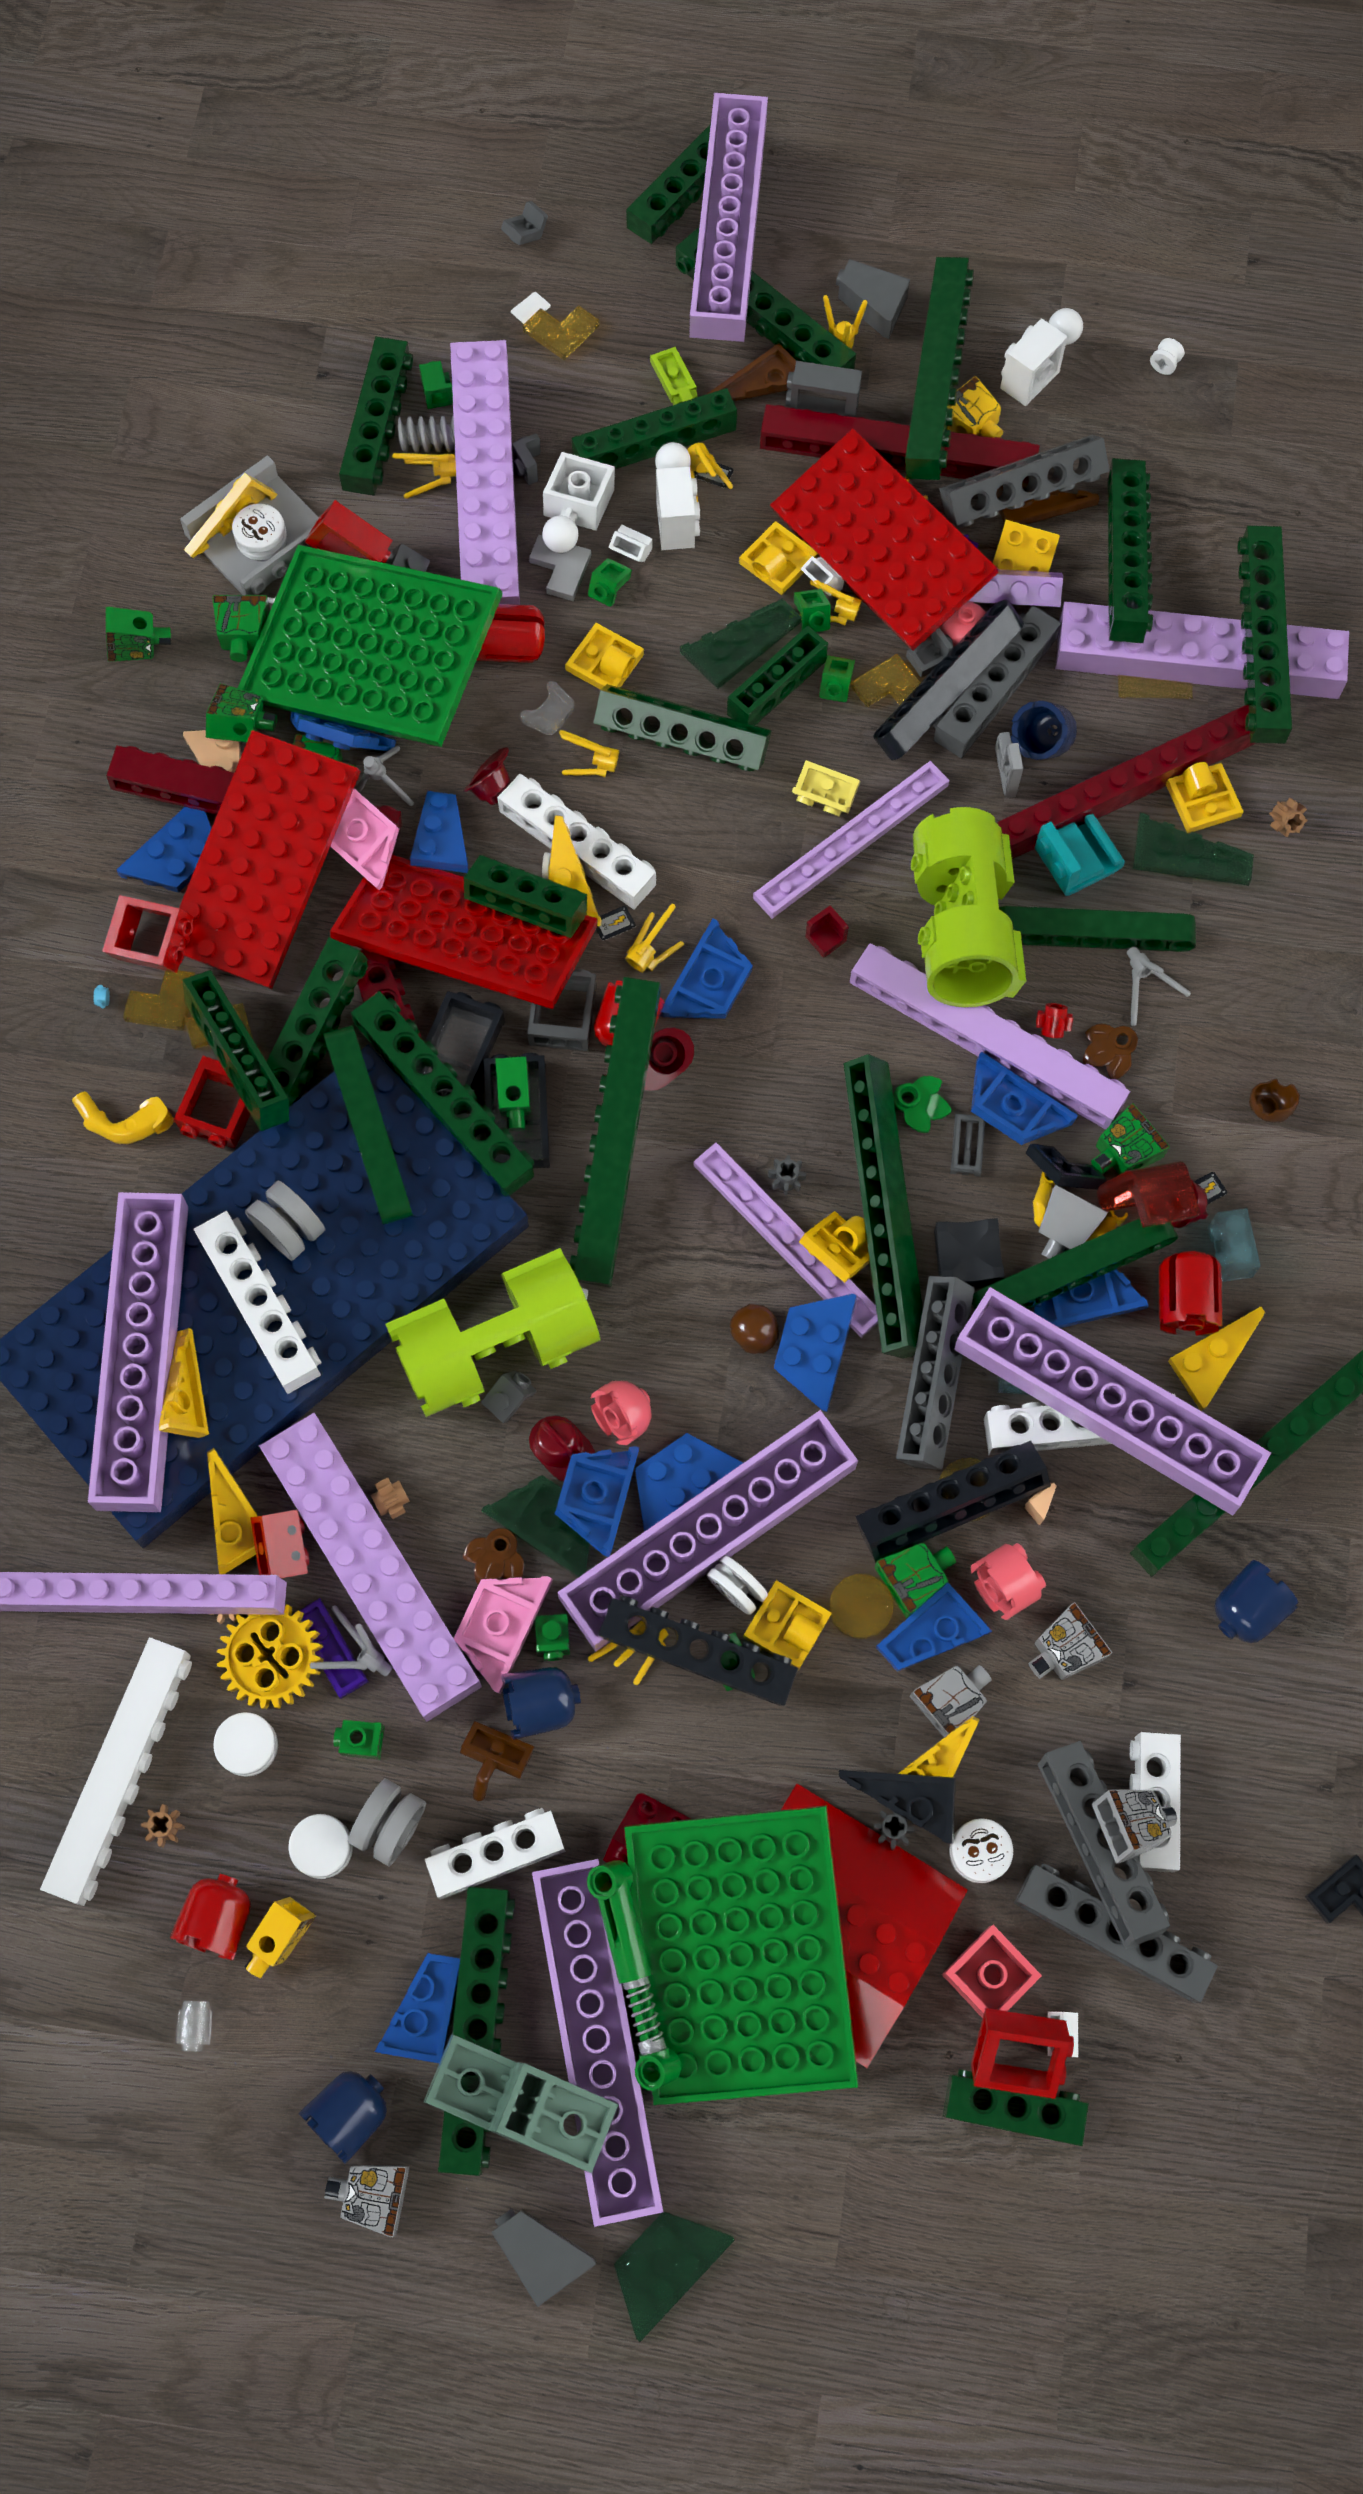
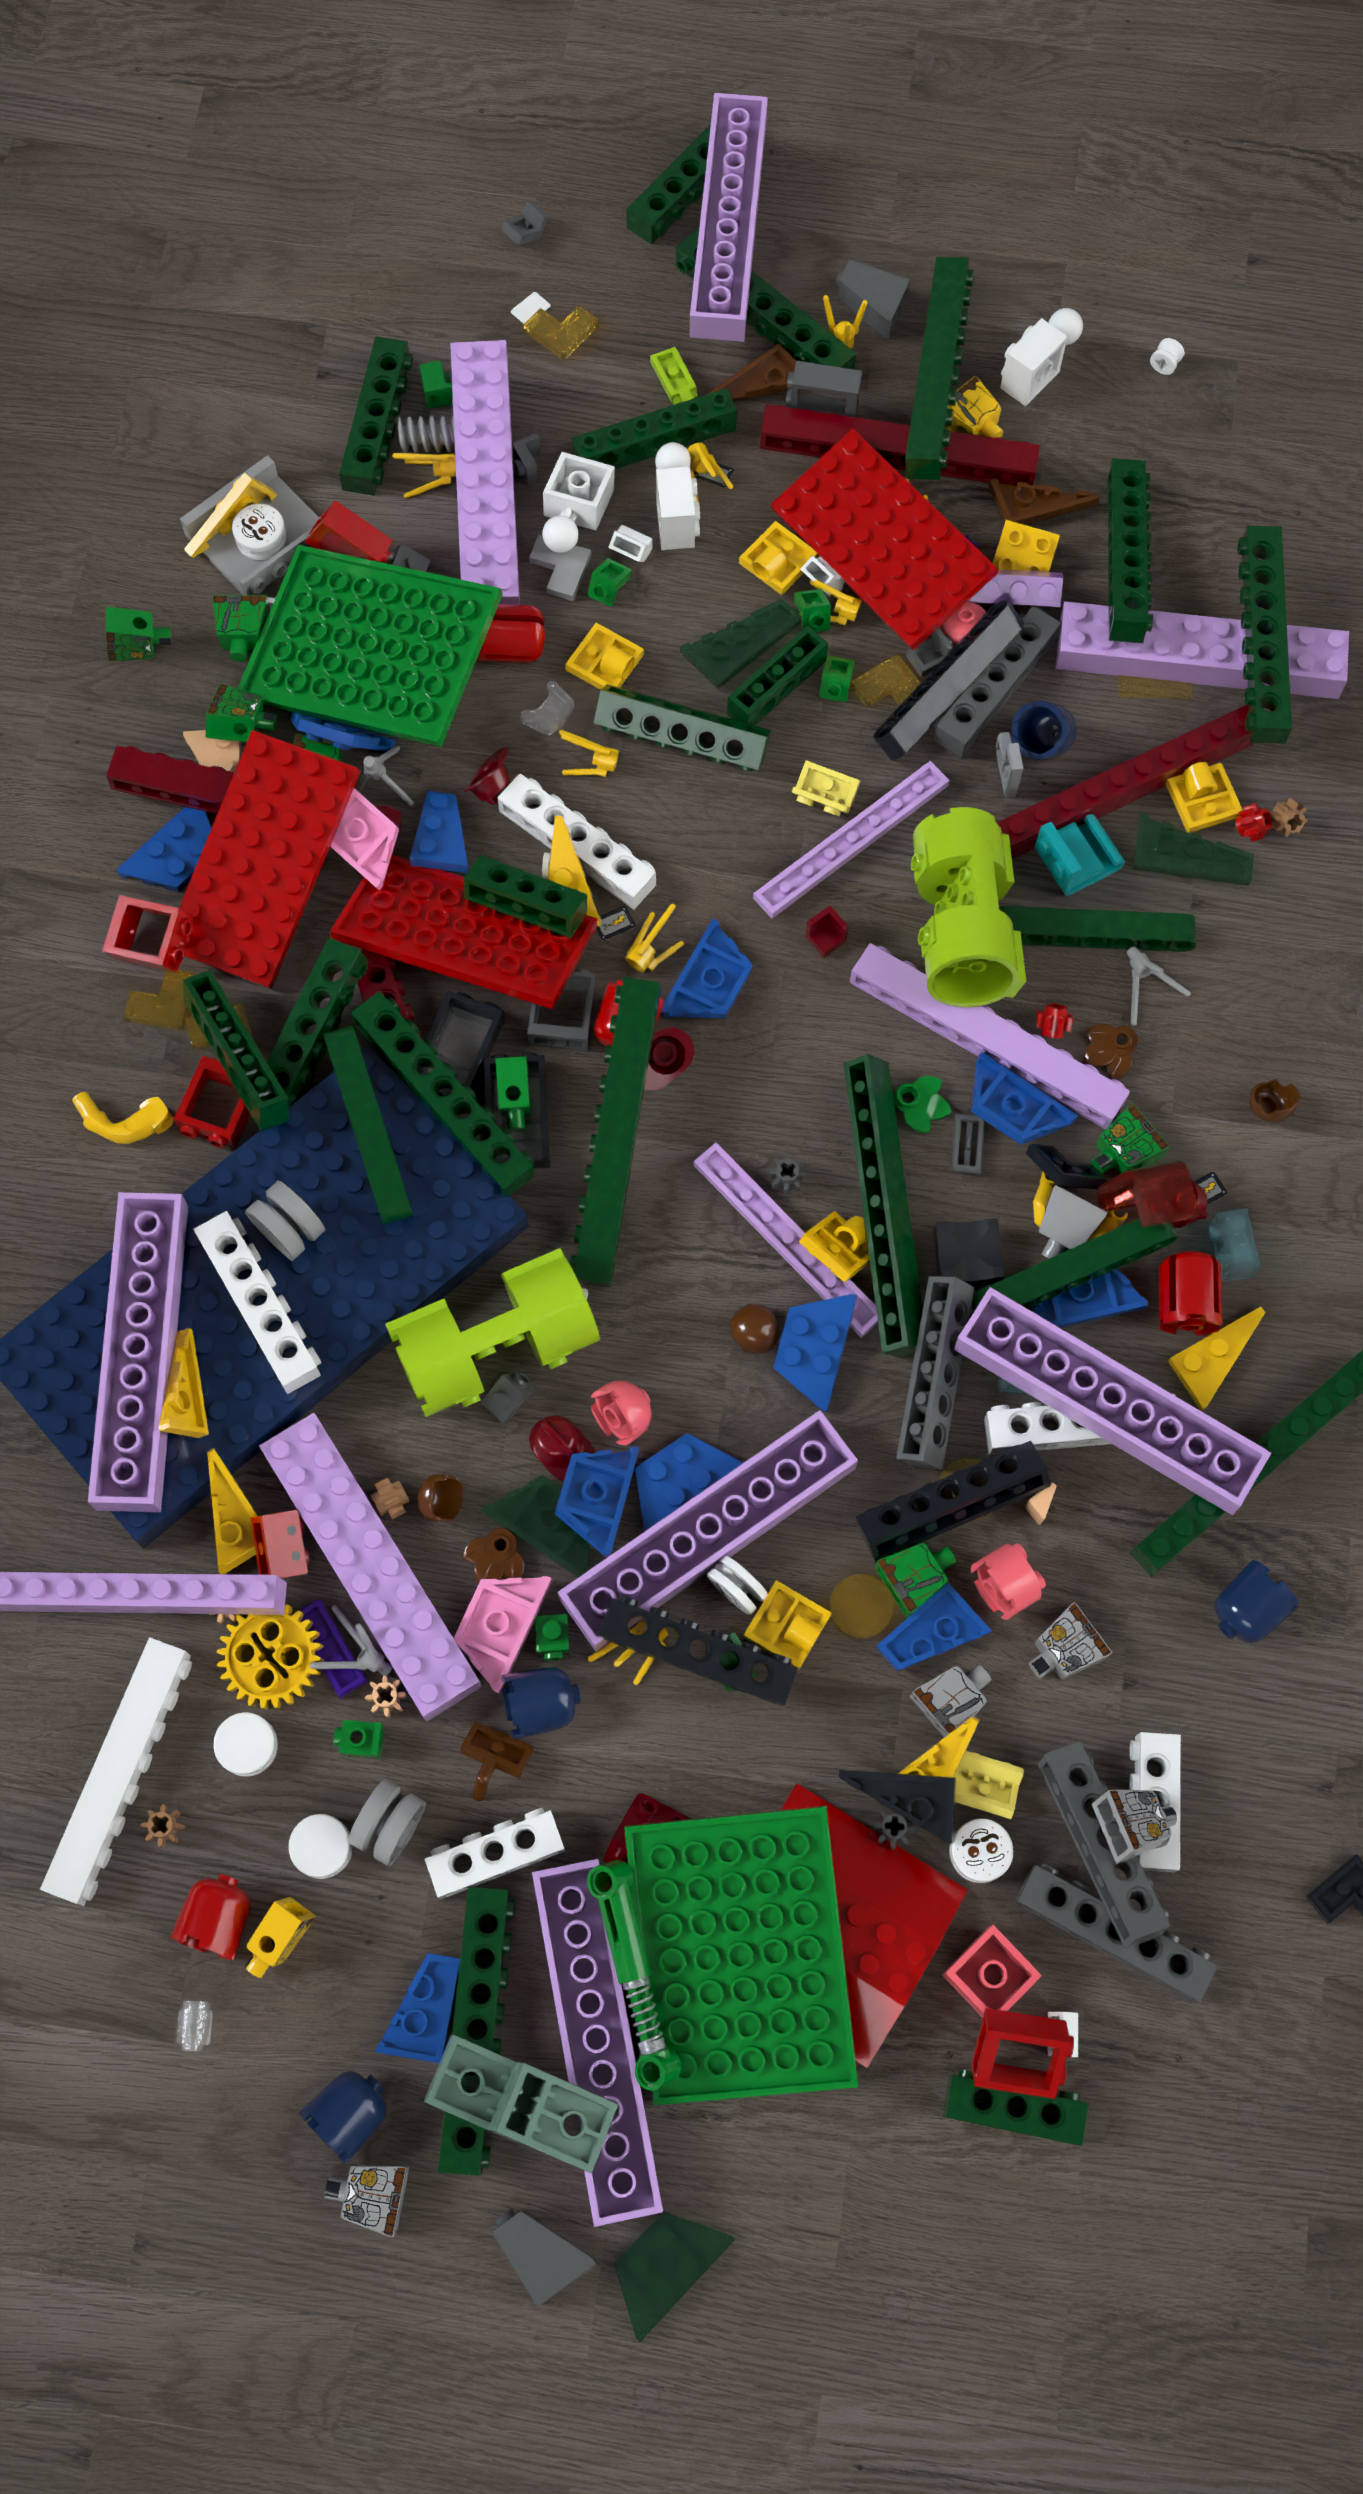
medium azure piece [94,985,110,1008] -> none
dark grey brick [939,435,1110,527] -> none
none -> light nougat gear [365,1675,407,1718]
none -> reddish brown hair [417,1474,463,1522]
none -> light yellow bracket [954,1751,1024,1819]
none -> red gear [1236,803,1272,842]

